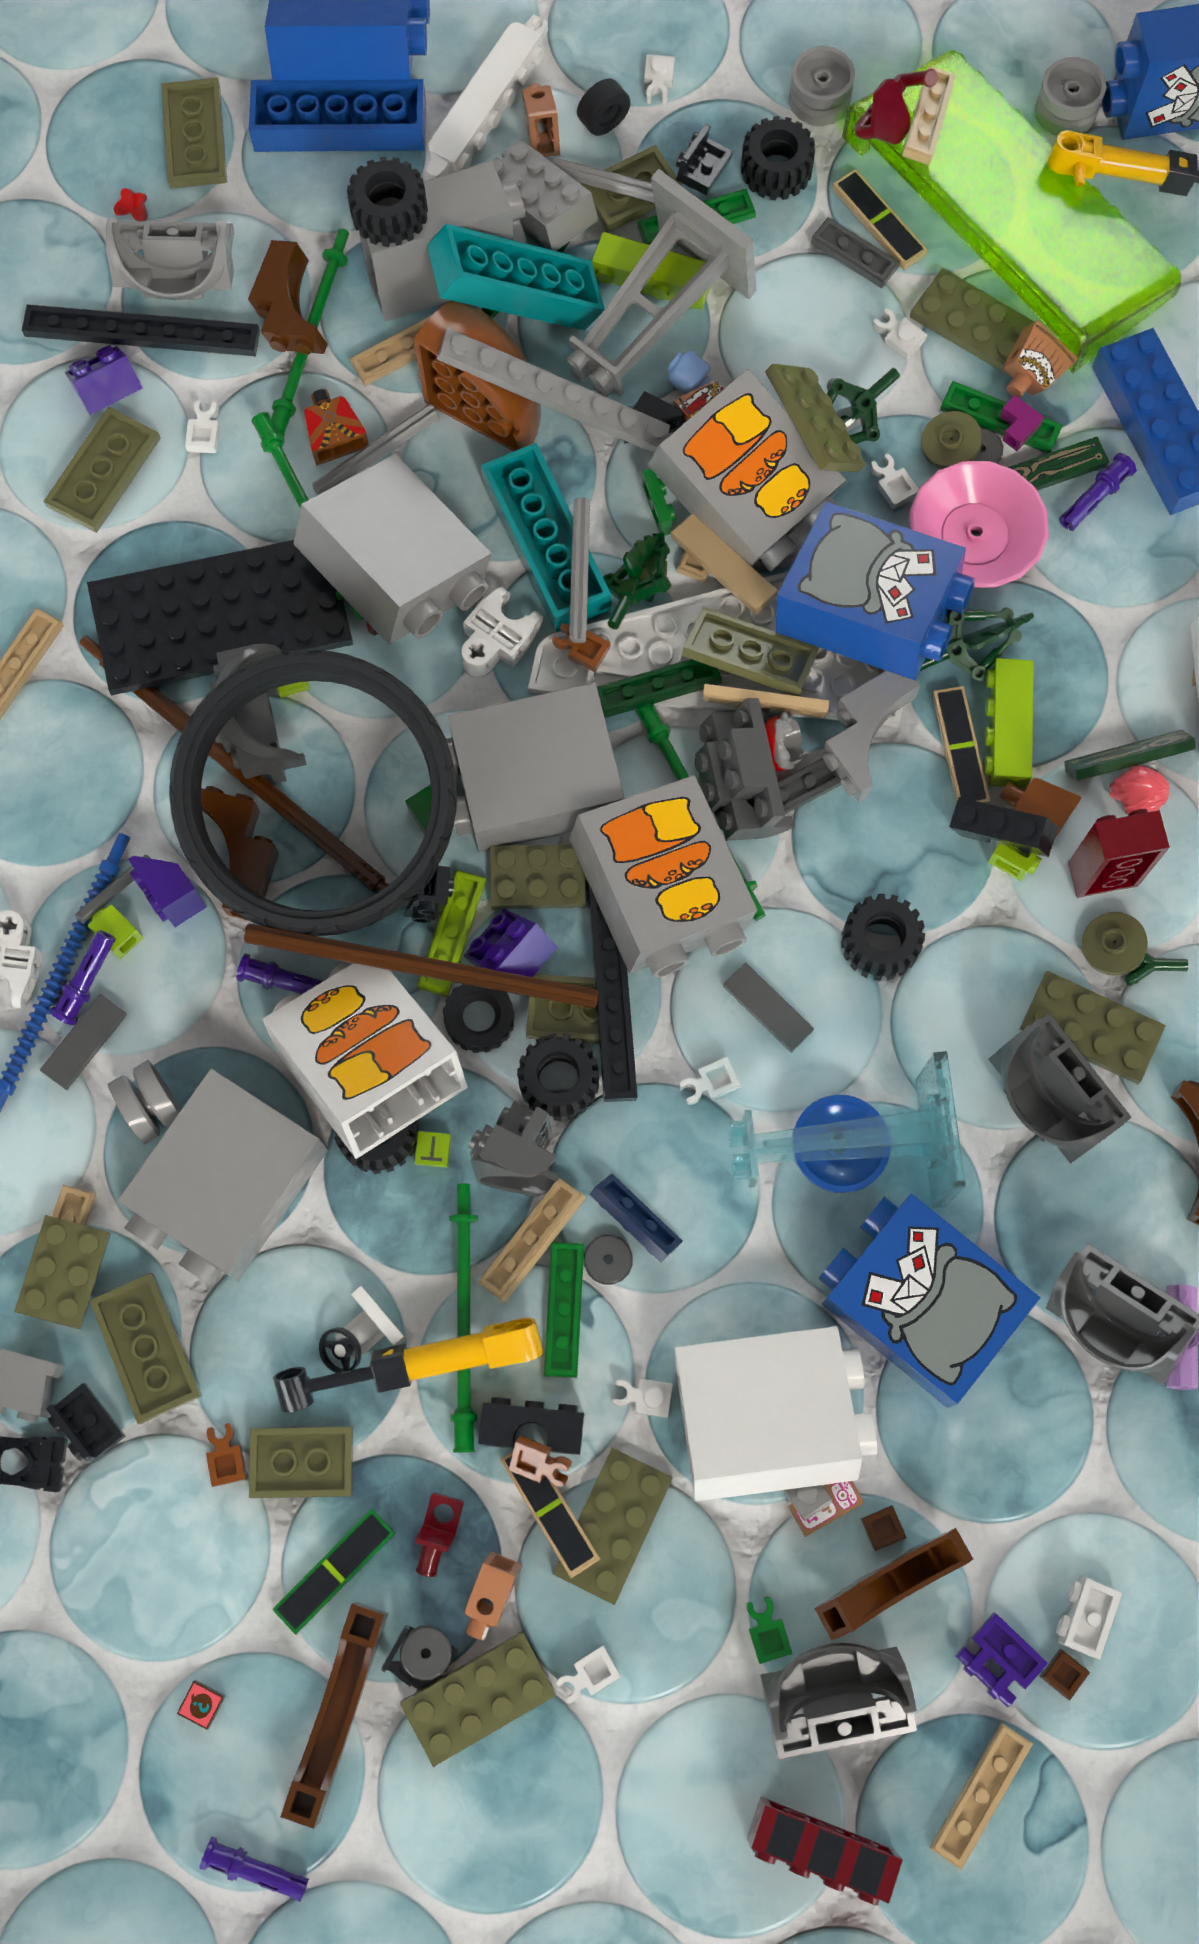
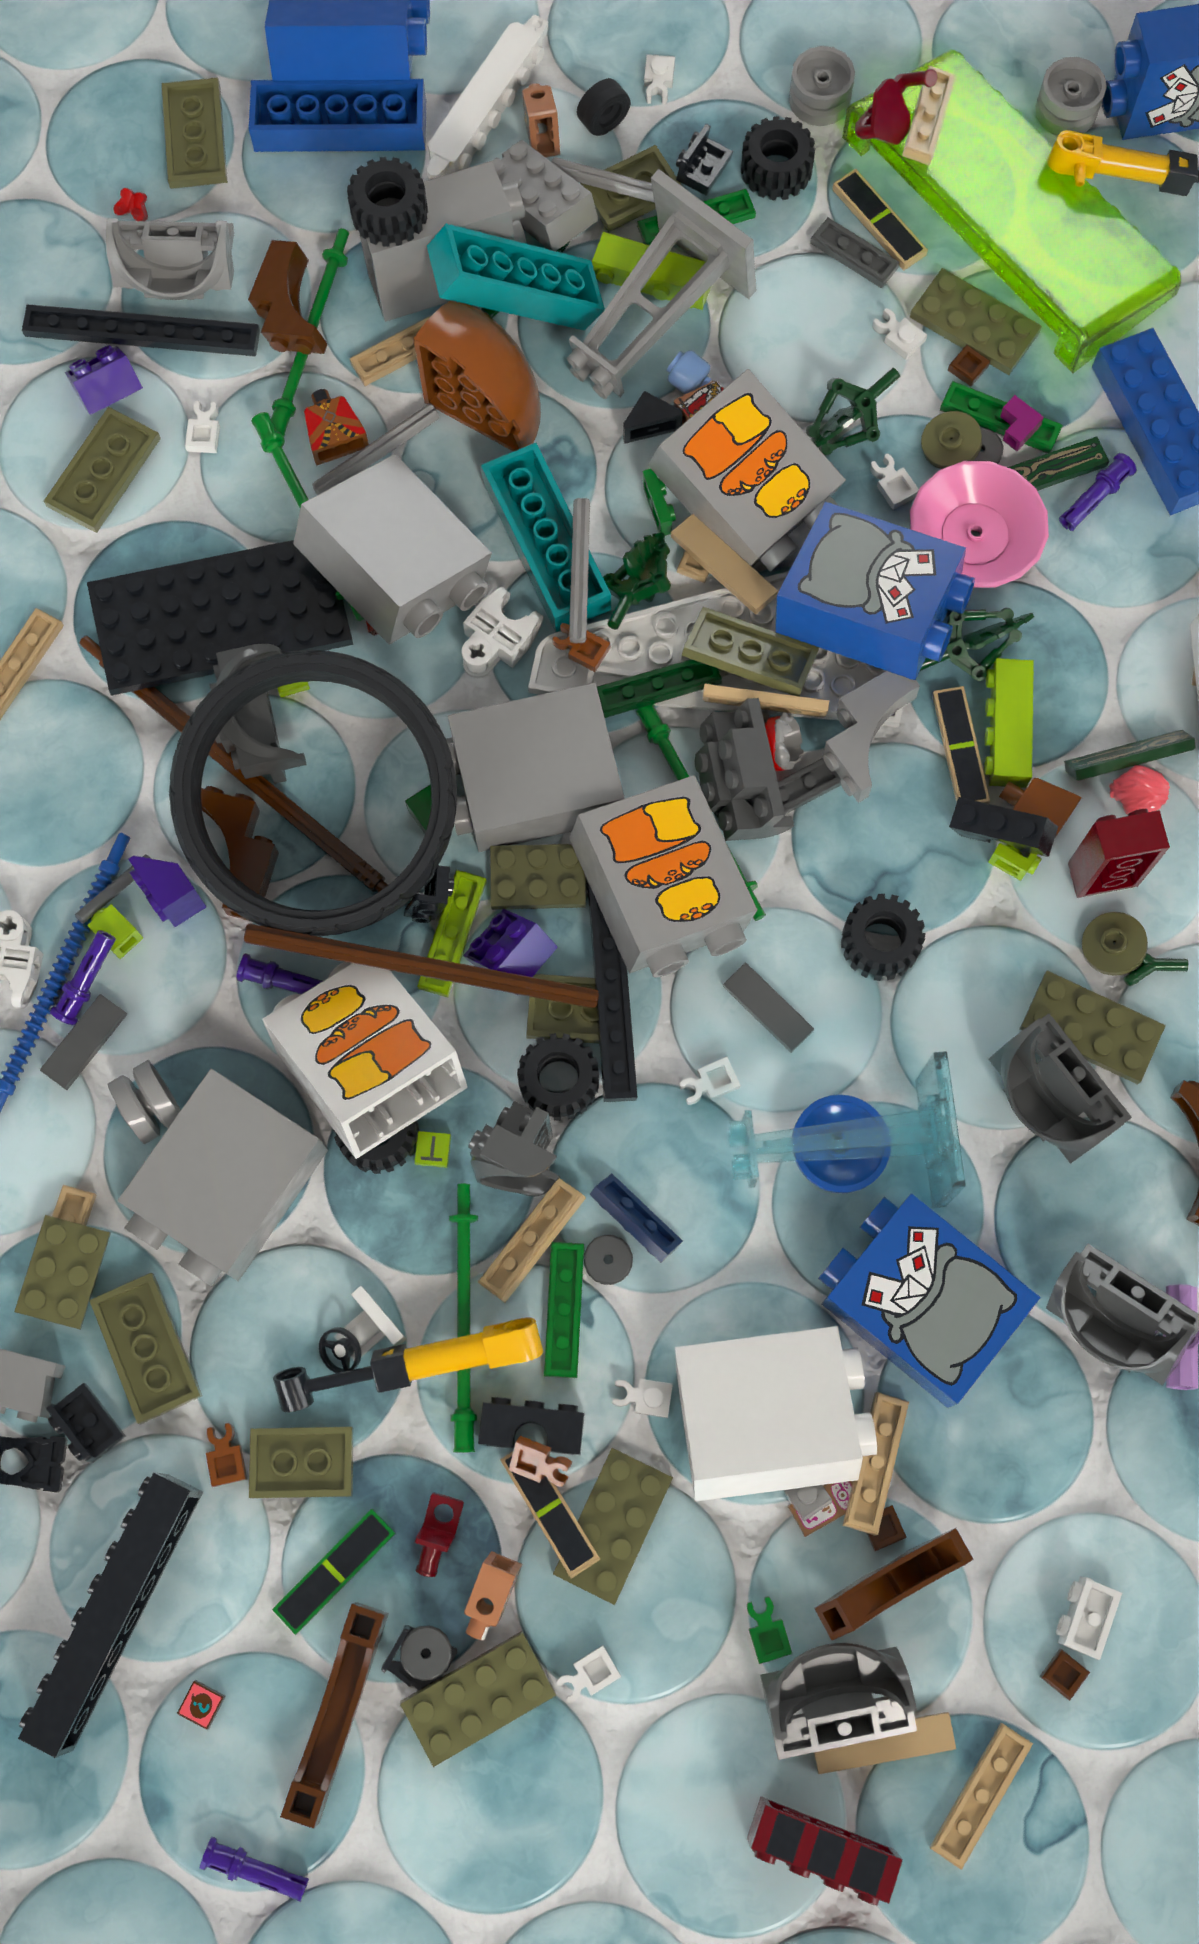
light grey plate [437,328,670,453] -> none
black tyre [443,984,515,1053] -> none
olive plate [765,364,866,473] -> none
dark purple plate [955,1612,1048,1707] -> none
nougat torso [1004,320,1078,398] -> none
none -> black brick [18,1472,203,1758]
none -> tan tile [814,1712,956,1774]
none -> tan tile [843,1392,909,1536]
none -> reddish brown tile [947,345,990,387]

